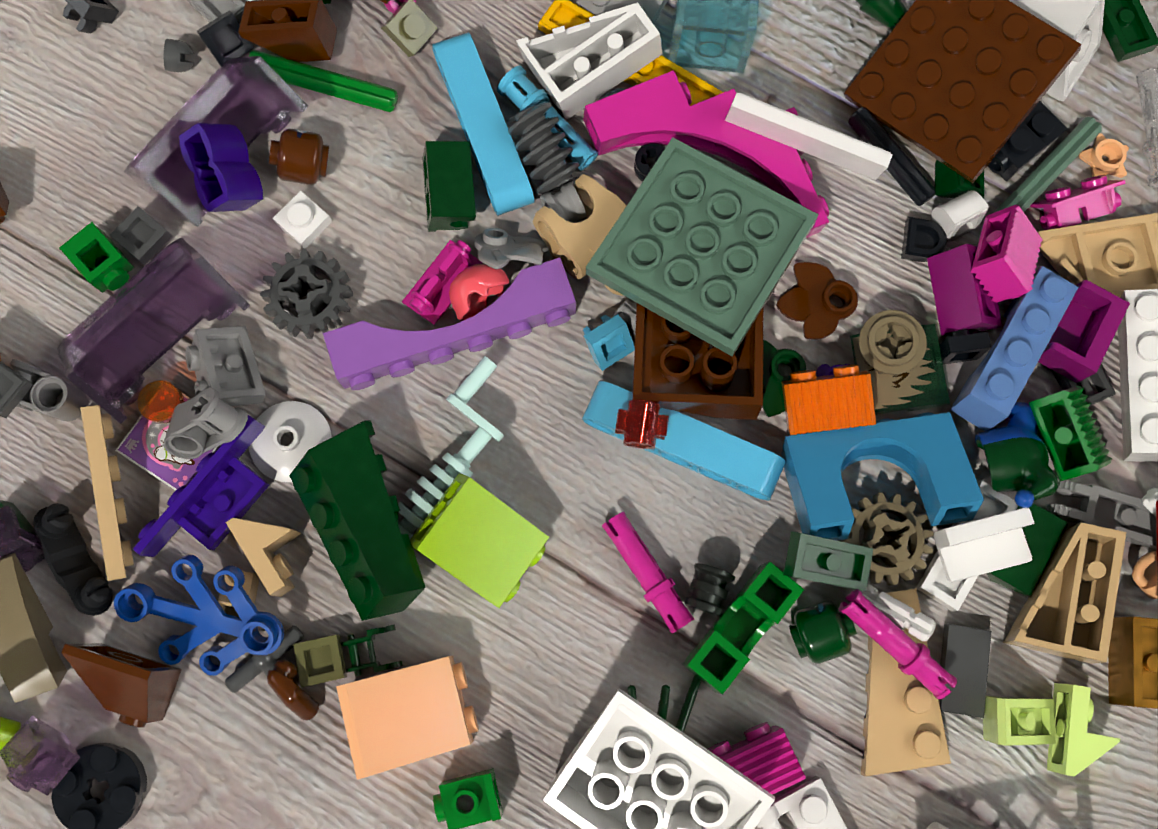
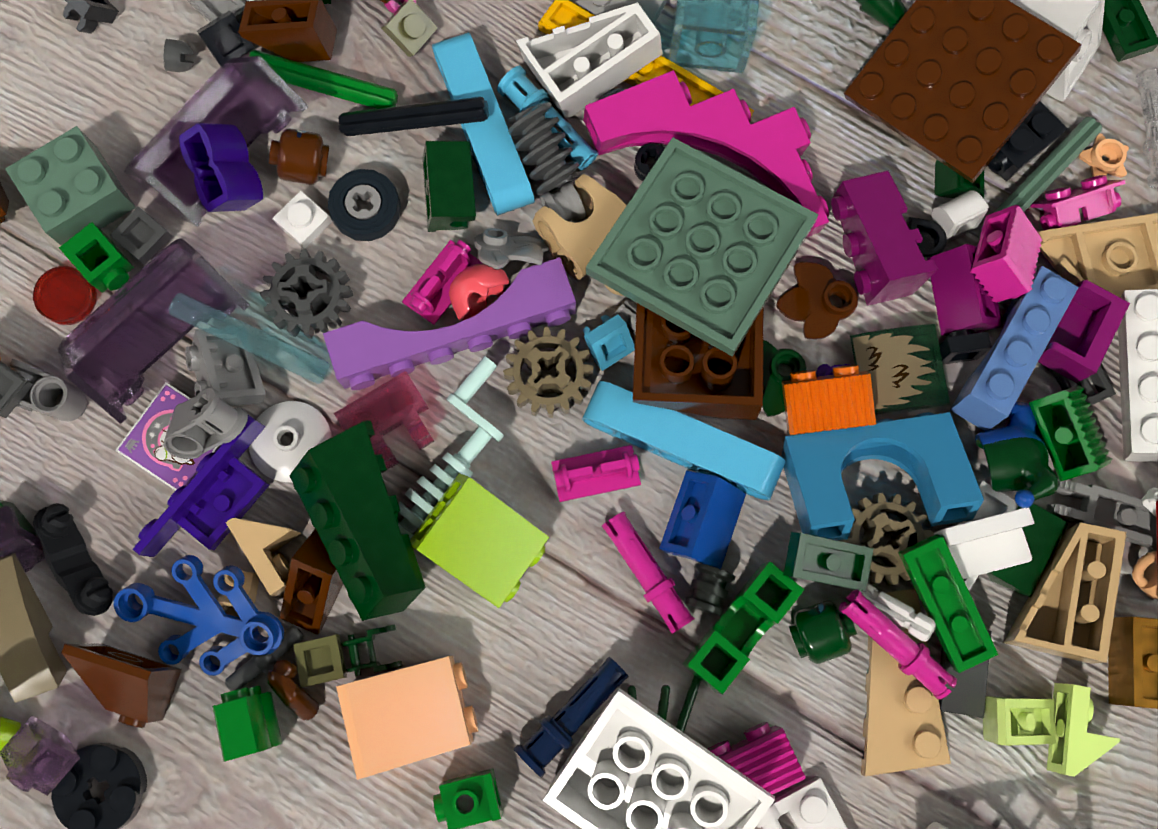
tan wing [80,405,134,581] -> none
clear orange tile [137,380,185,424] -> none
clear red gear [615,400,669,449] -> none
white tile [725,92,893,180] -> none
black axle [848,107,936,206] -> none
dark tan gear [858,310,927,376] -> none
none -> sand green brick [5,126,136,246]
none -> clear red piece [33,266,97,325]
none -> clear light blue axle [169,293,330,384]
none -> green brick [212,685,283,762]
none -> reddish brown slope [280,528,343,635]
none -> black bush [328,169,401,242]
none -> clear pink plate [334,371,434,470]
none -> black axle [338,97,489,136]
none -> dark tan gear [503,327,593,418]
none -> dark blue pin [514,657,629,778]
none -> dark pink hinge [551,445,641,502]
none -> blue panel [659,471,746,569]
none -> magenta wedge [831,170,938,306]
none -> green plate [898,534,999,673]

